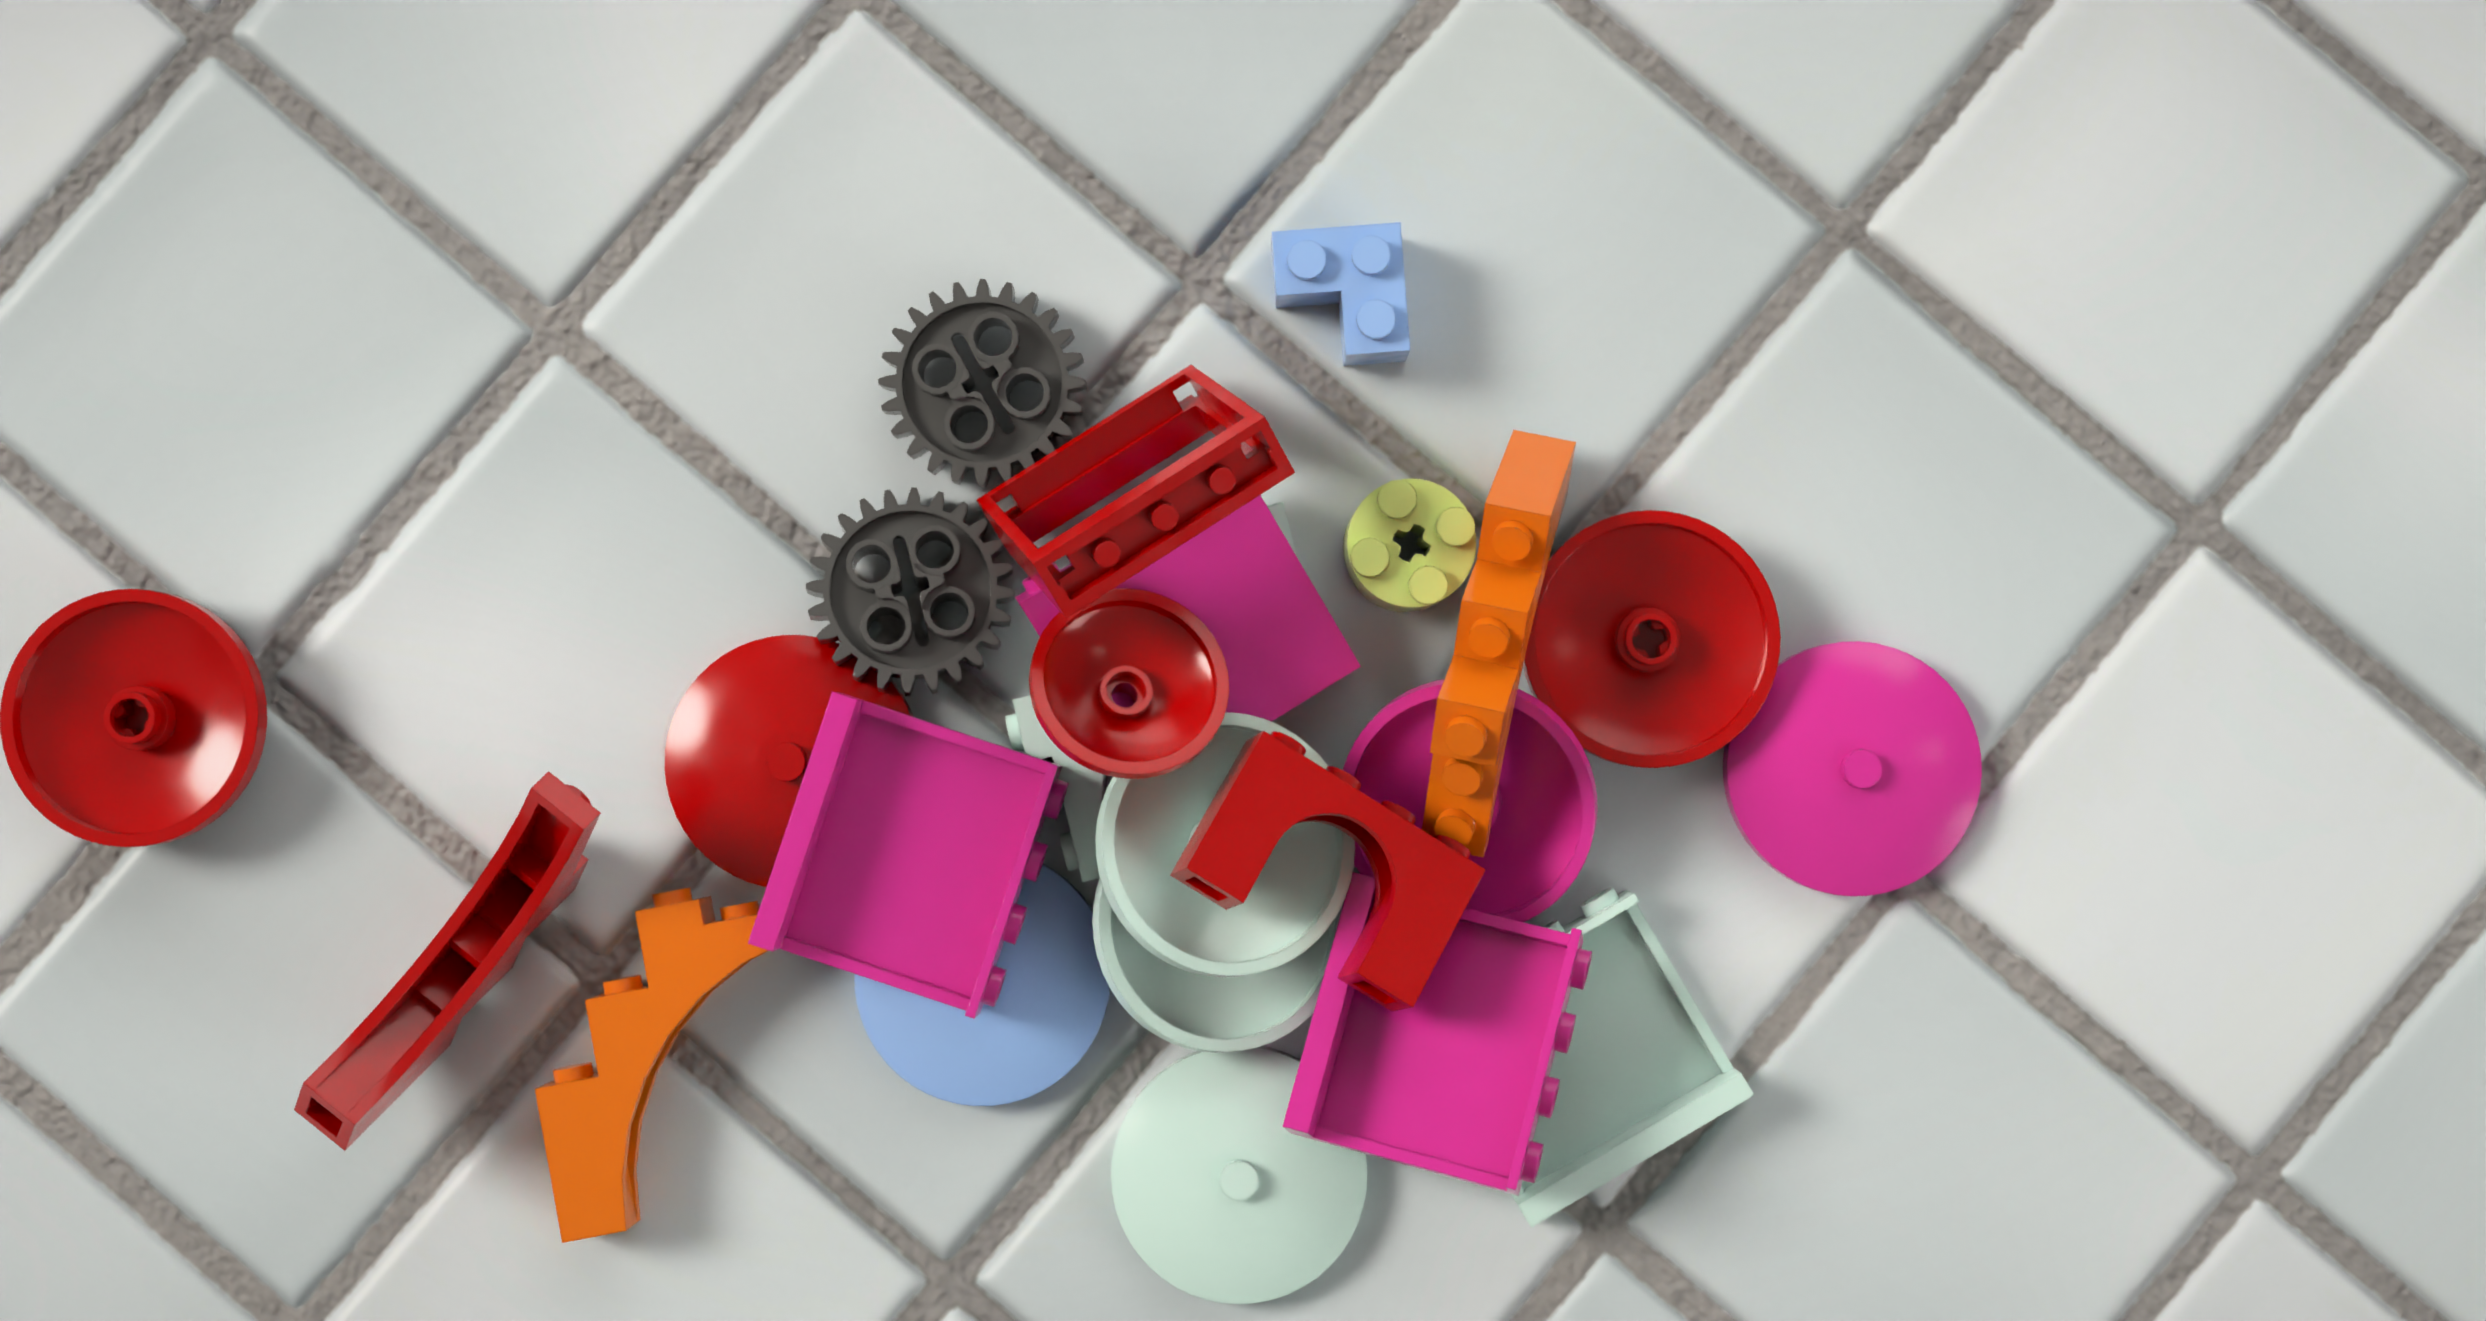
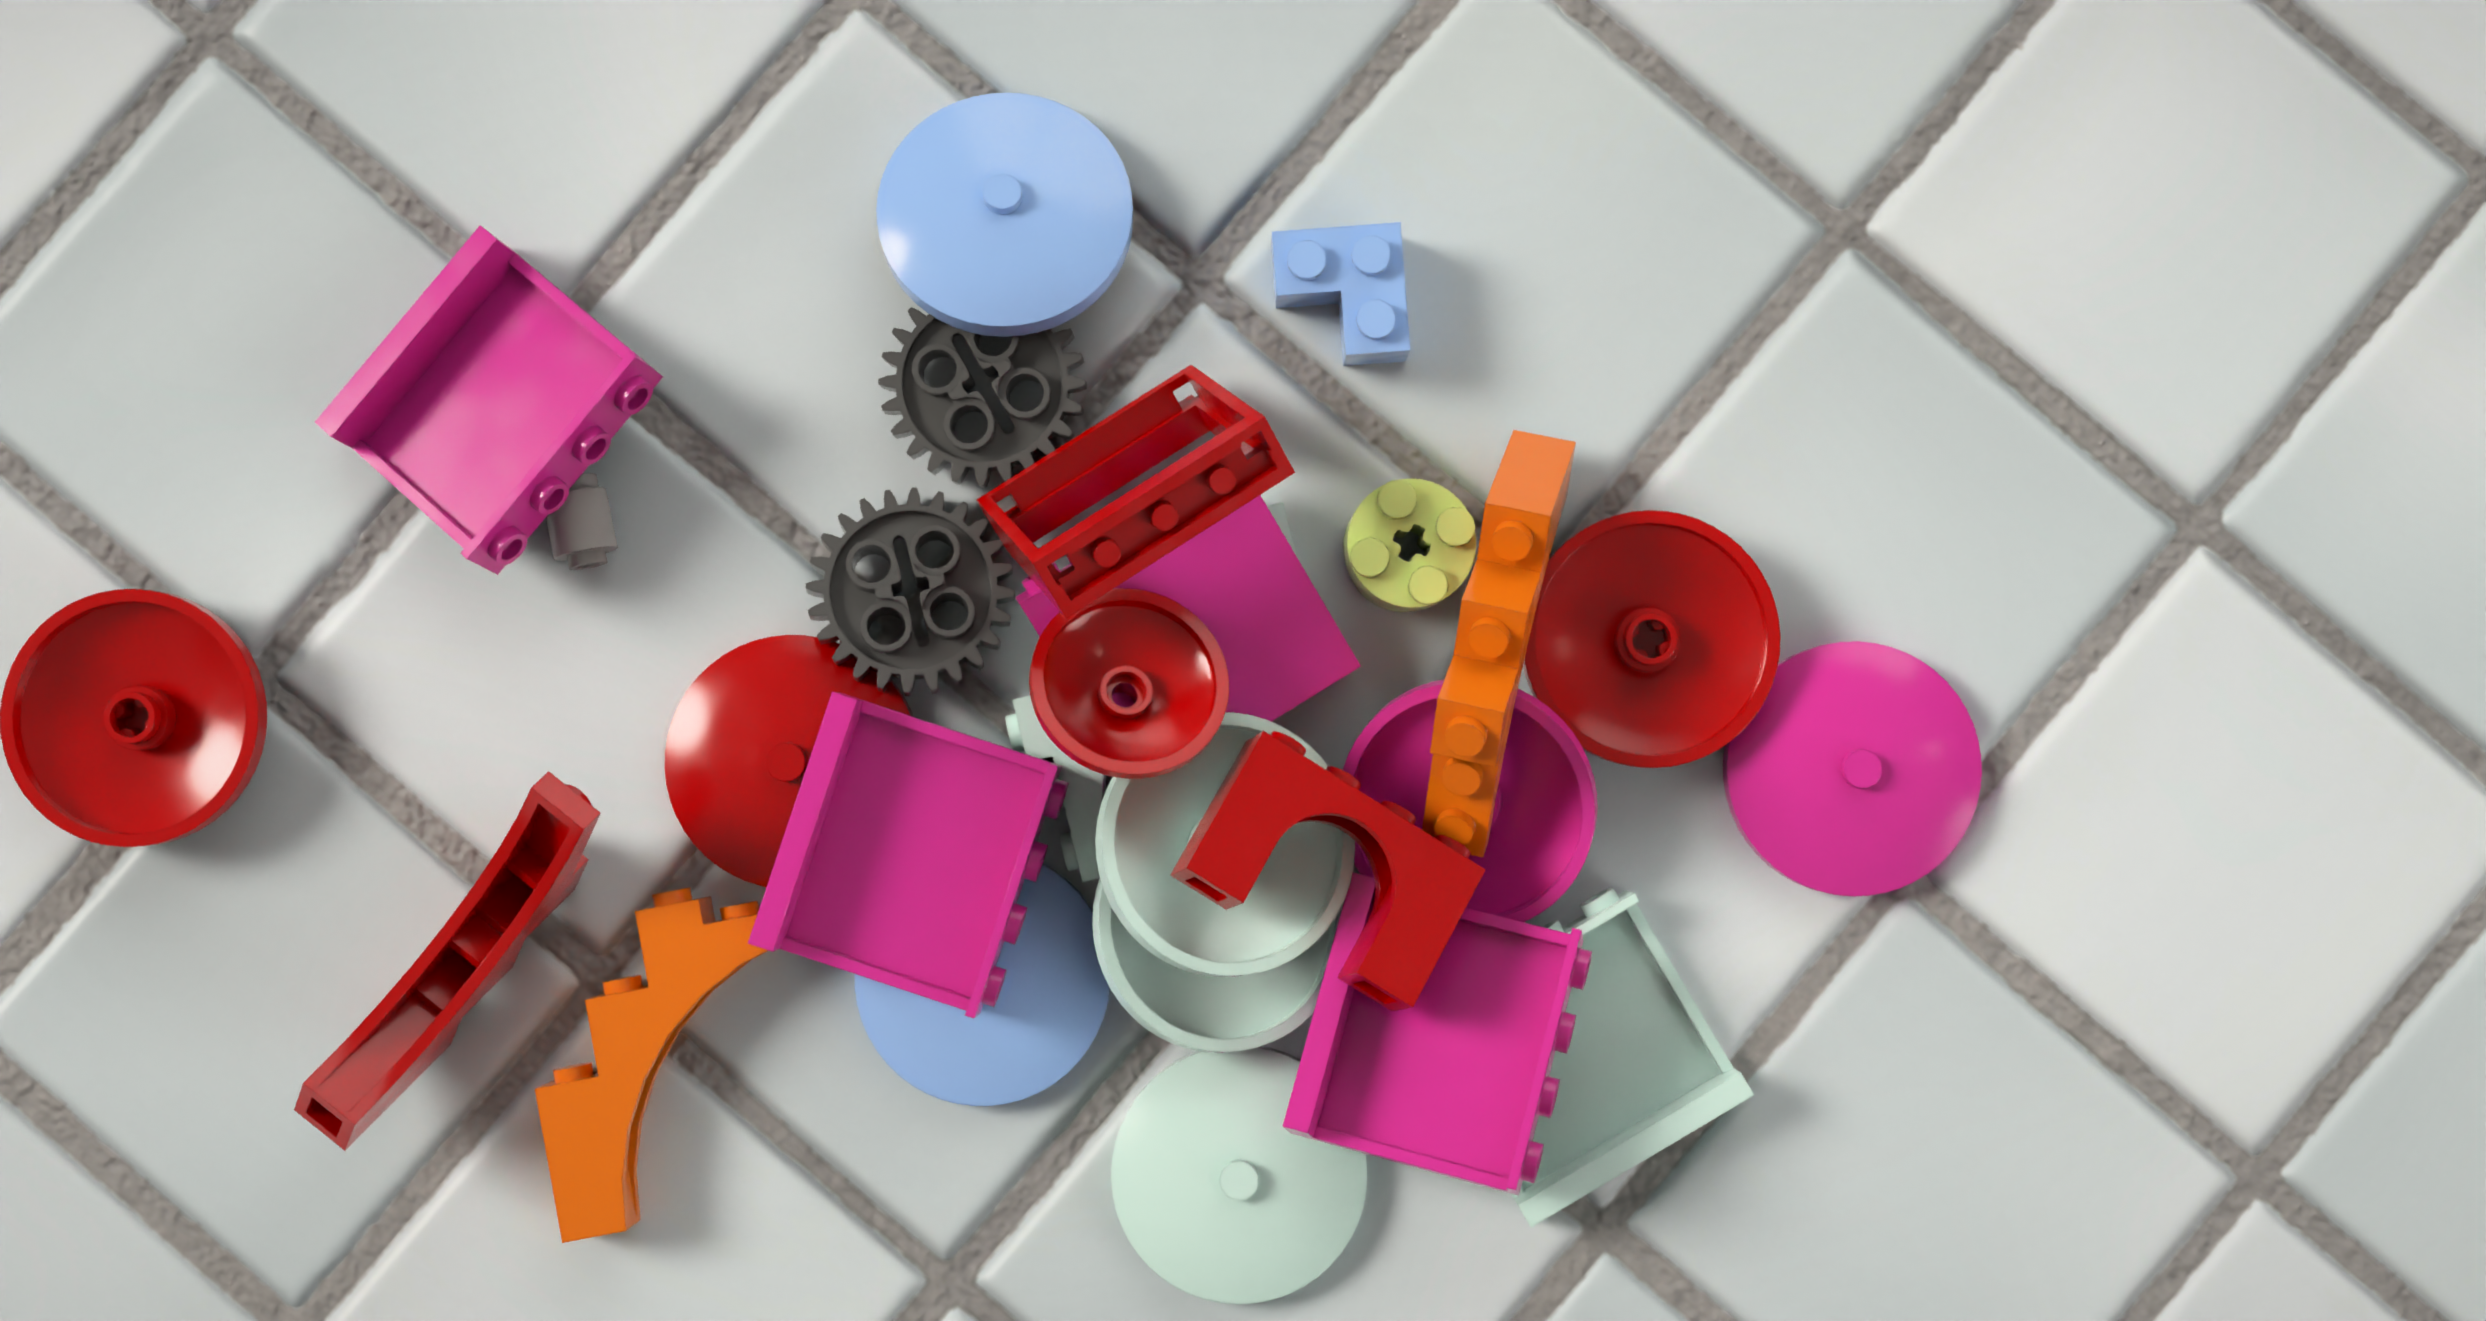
none -> dark pink panel [315,225,663,575]
none -> light grey brick [545,473,618,570]
none -> light blue dish [876,93,1133,337]

